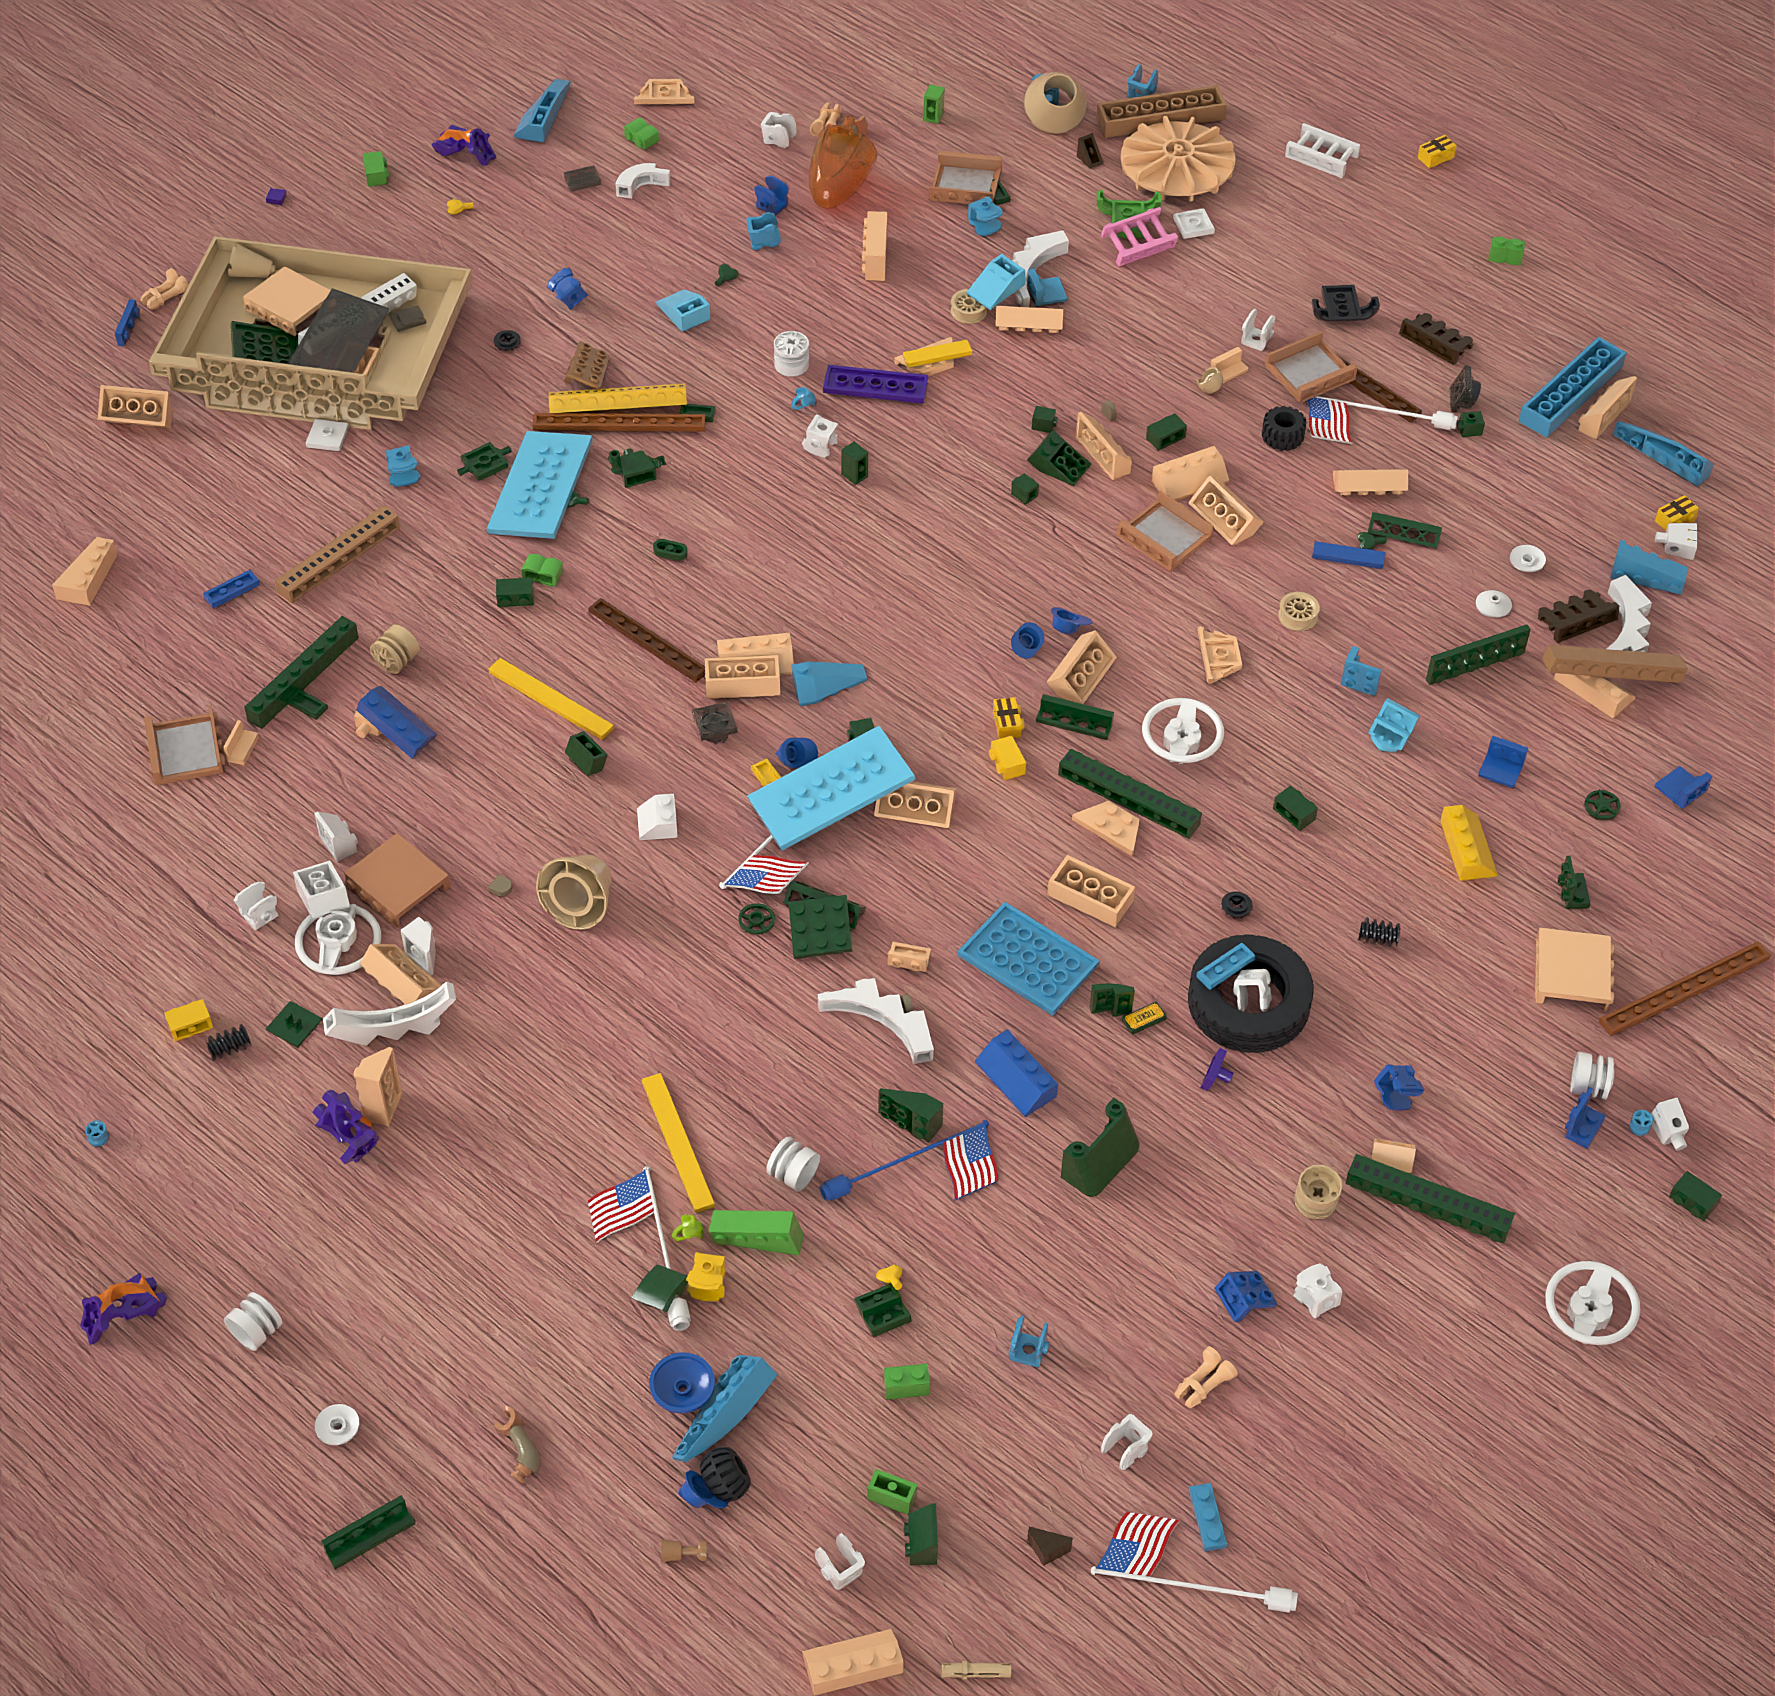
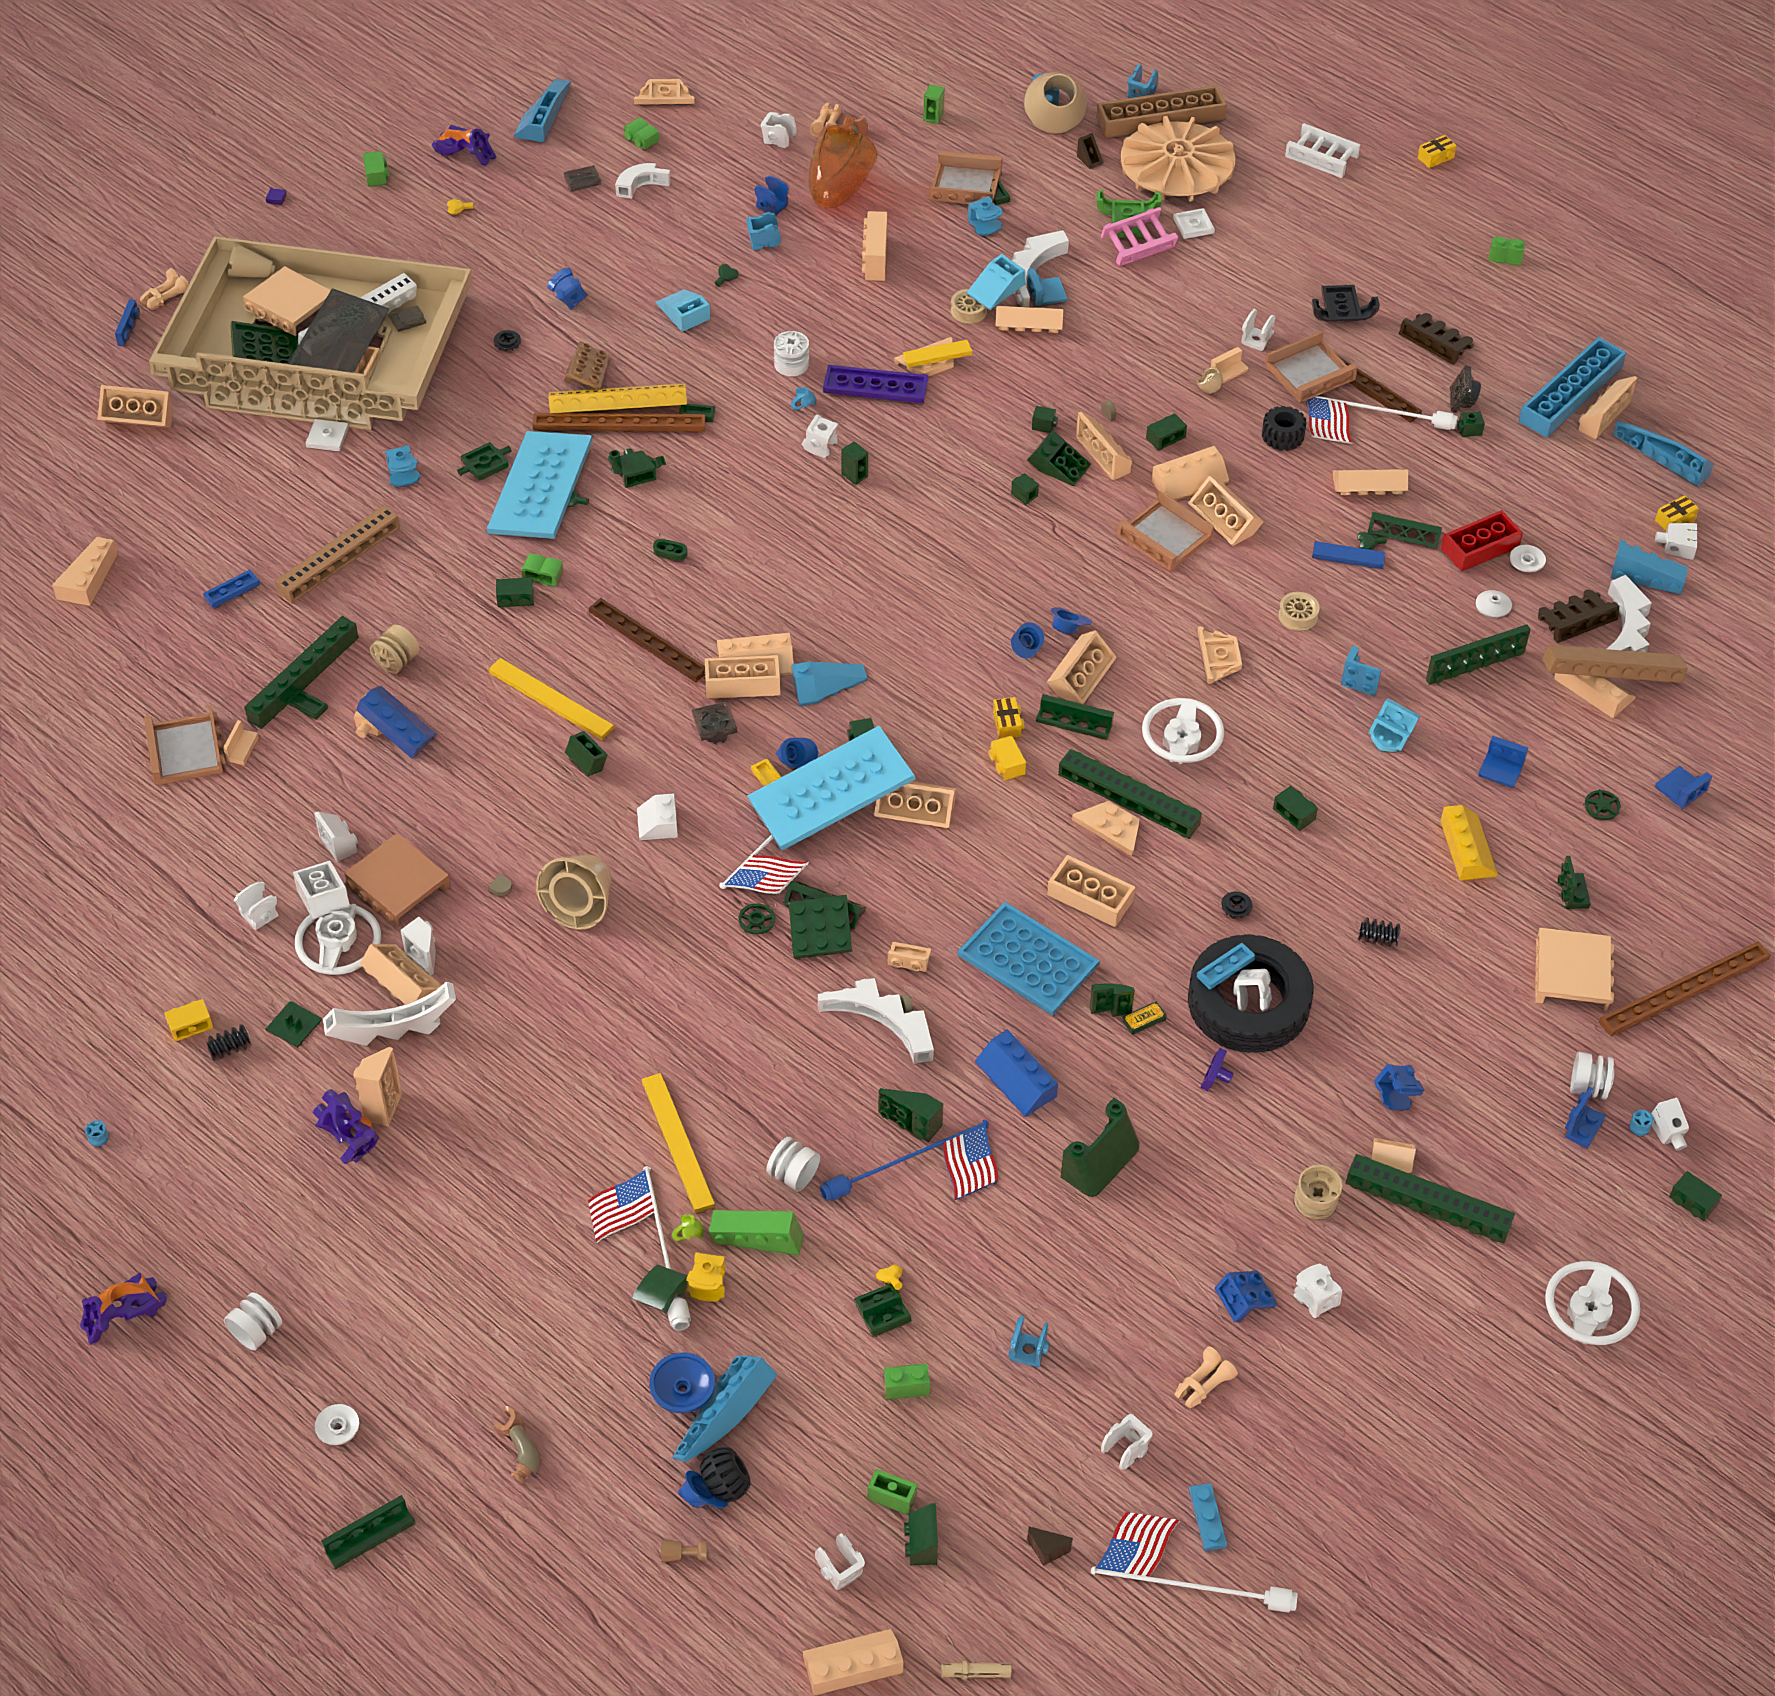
none -> red brick [1441,510,1523,572]

